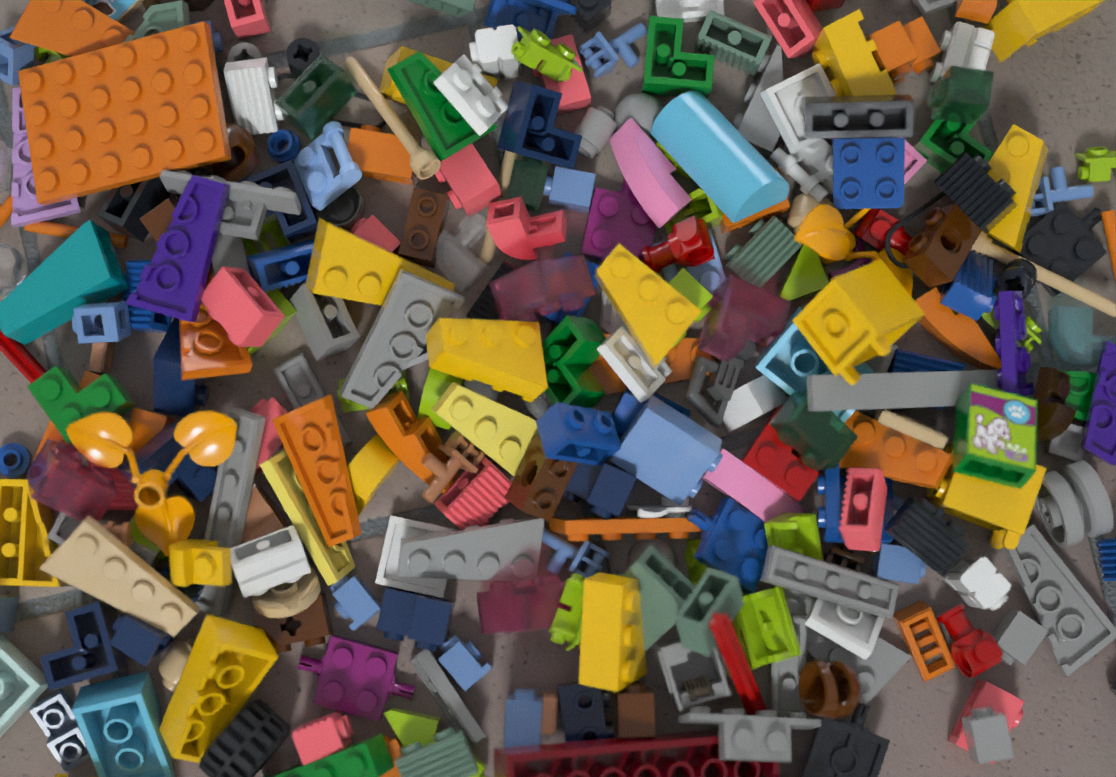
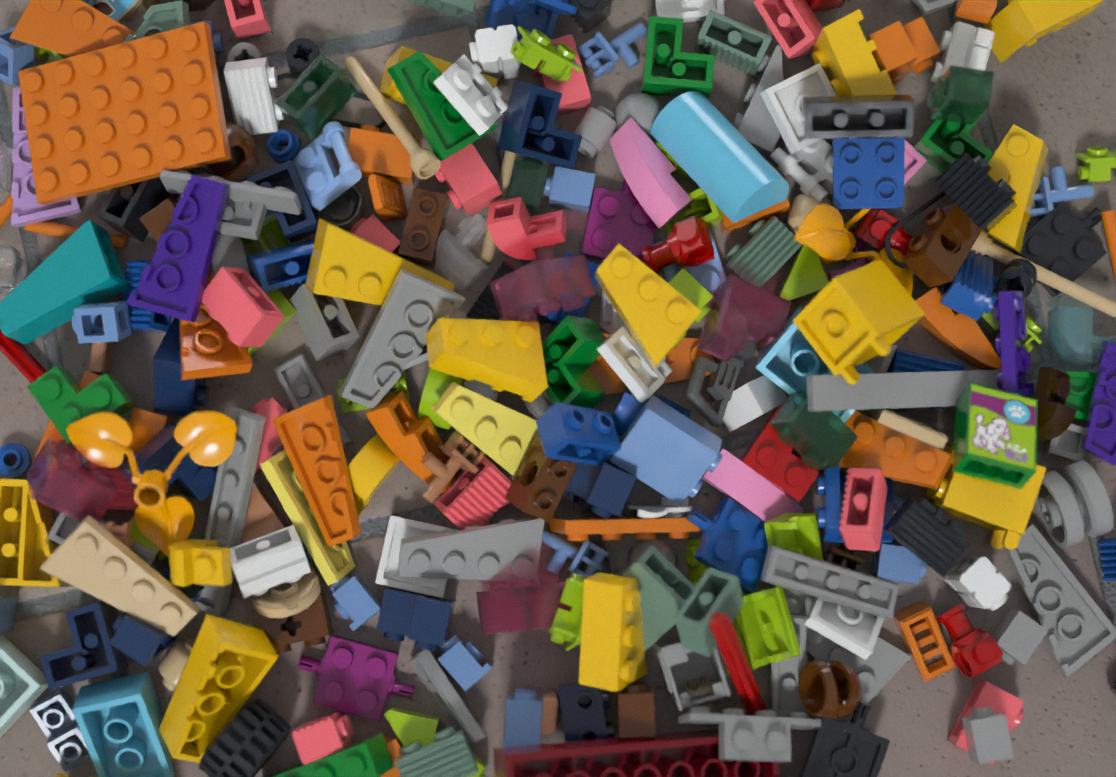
none -> orange slope [367,174,407,223]

